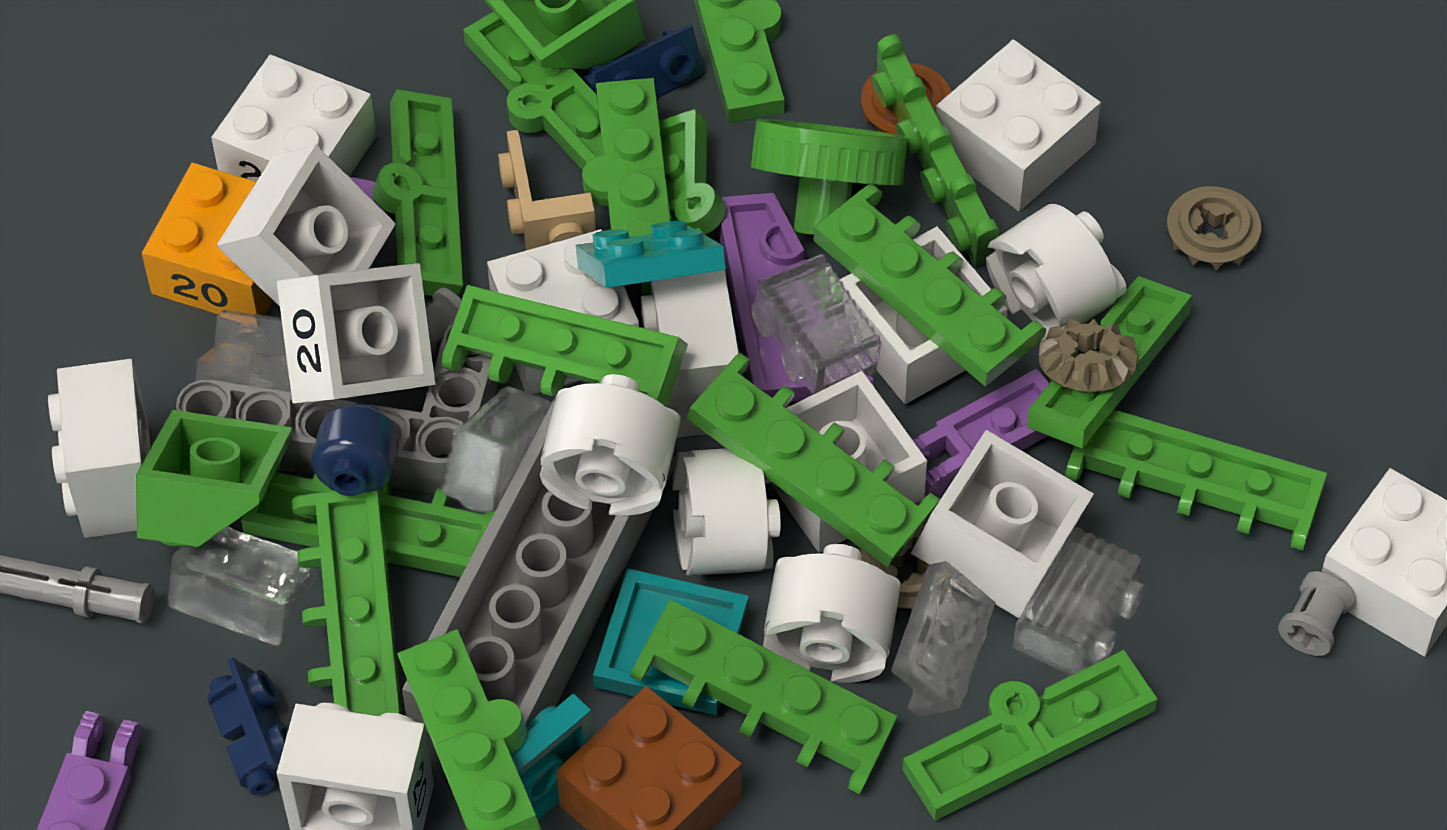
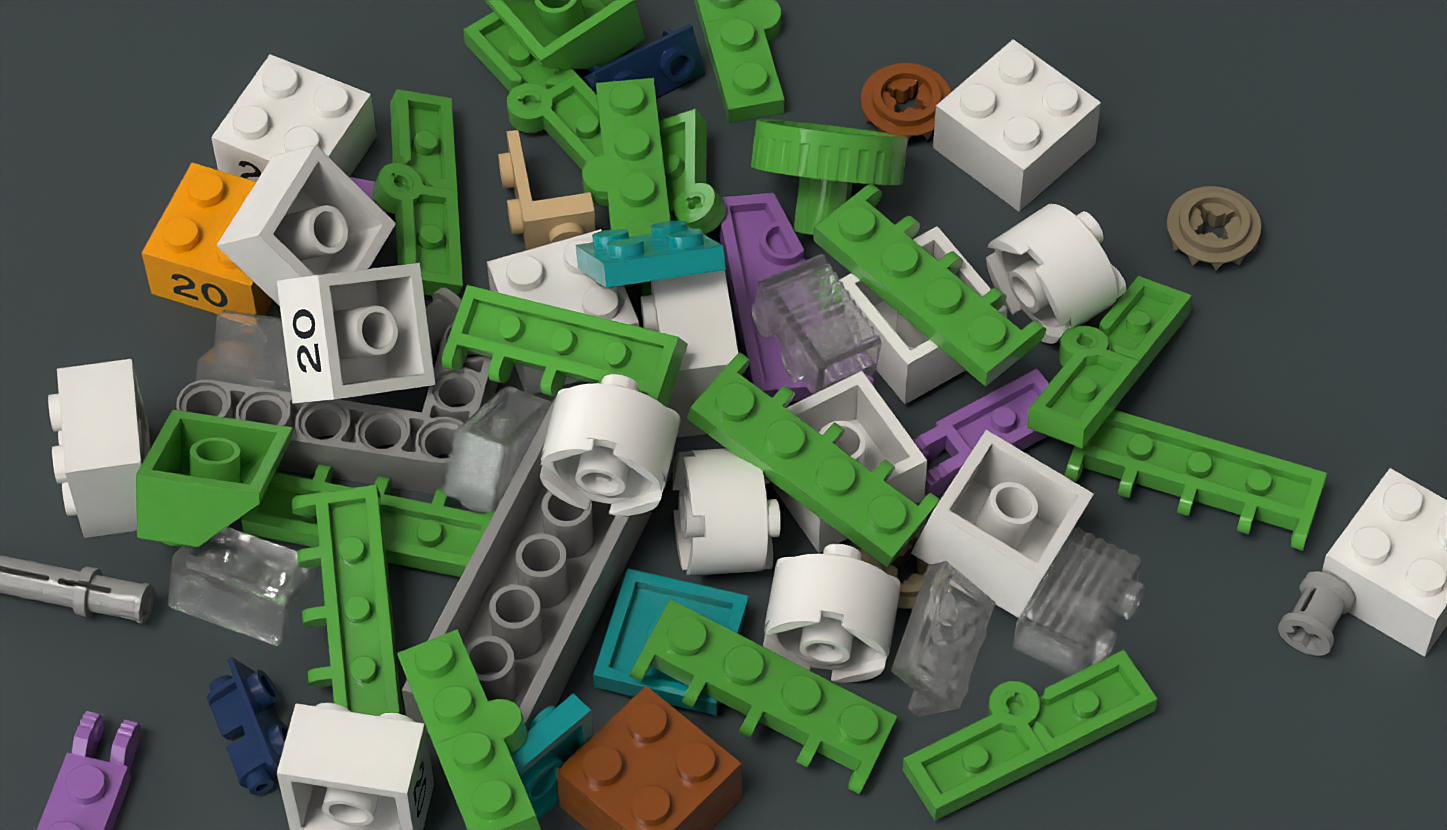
dark blue head [312,403,399,496] -> none
bright green hinge [871,34,999,268] -> none
dark tan gear [1039,318,1138,392] -> none

